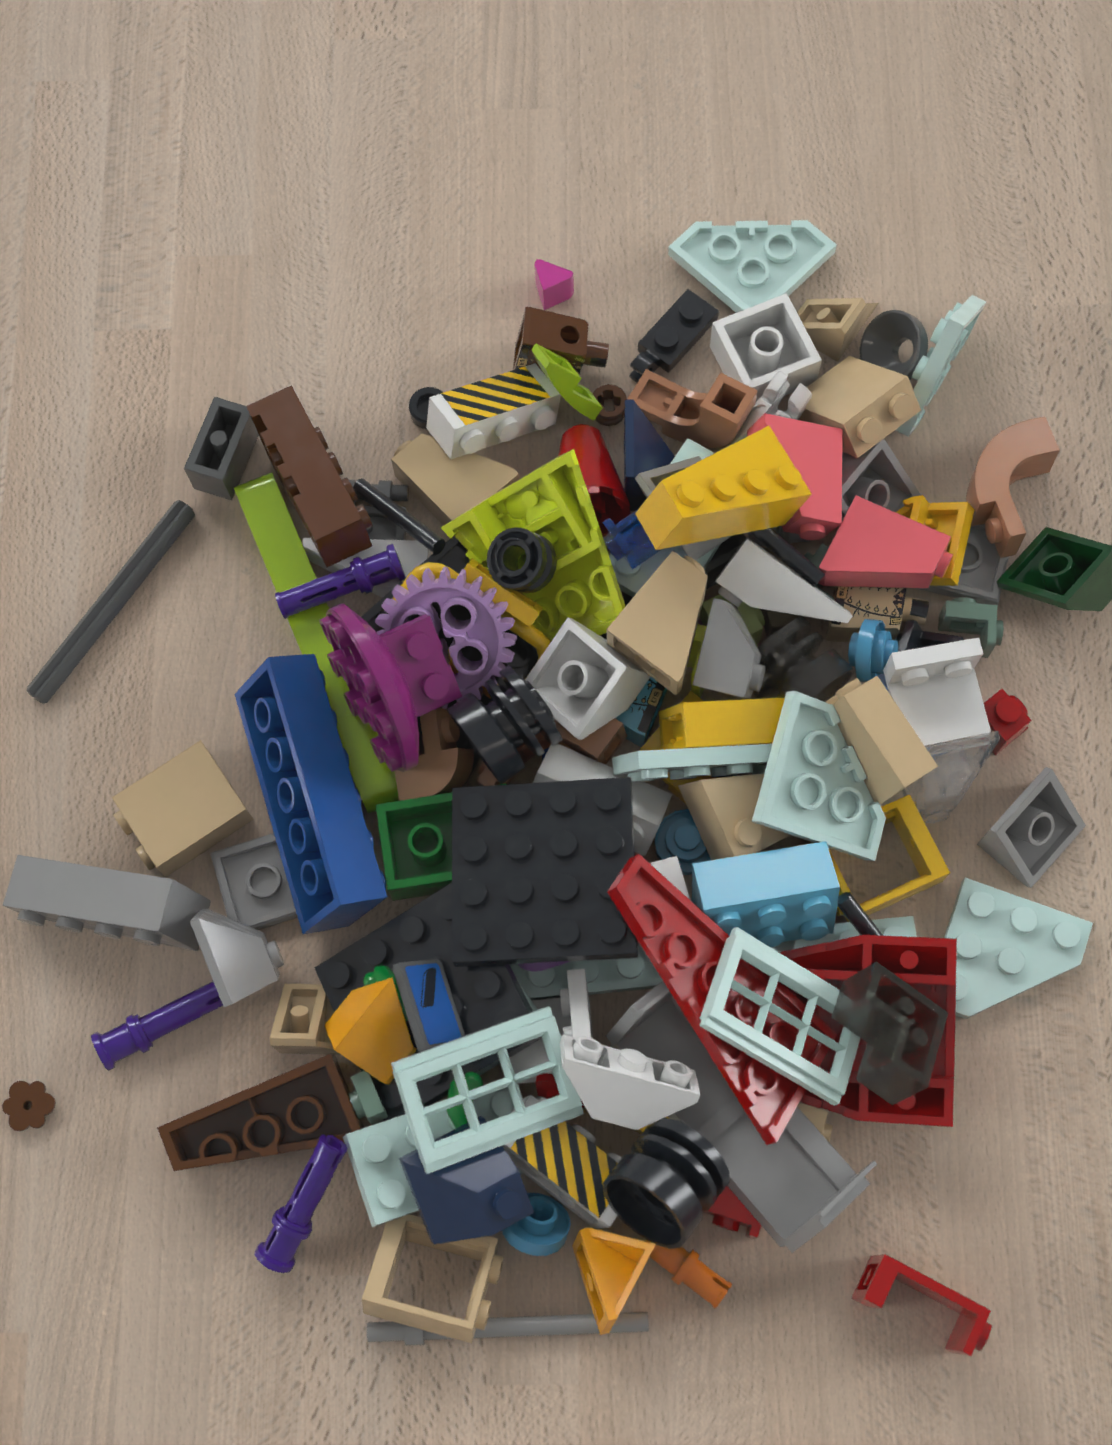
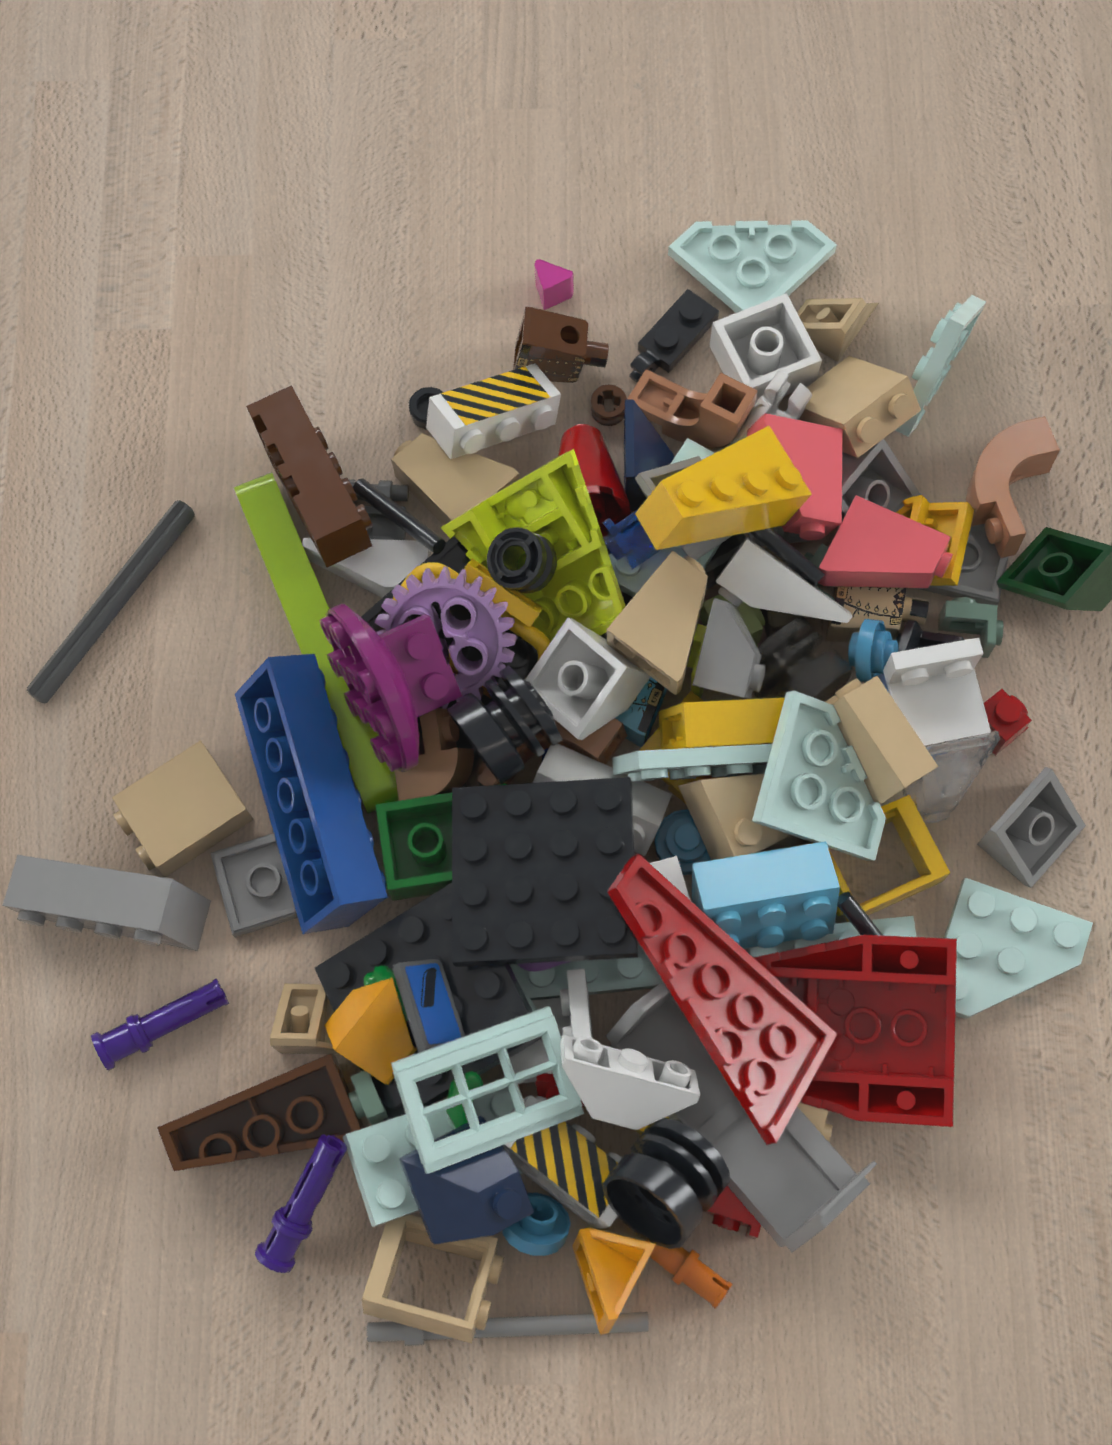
reddish brown plant [2,1081,56,1131] -> none
dark grey brick [184,397,259,500] -> none
light grey slope [190,908,284,1007] -> none
dark purple pin [275,544,406,619] -> none
lime slope [531,343,603,421] -> none
light aqua piece [700,927,867,1105] -> none
clear smoke brick [831,961,948,1105] -> none
red panel [851,1254,992,1356] -> none
dark grey piece [859,310,928,380] -> none

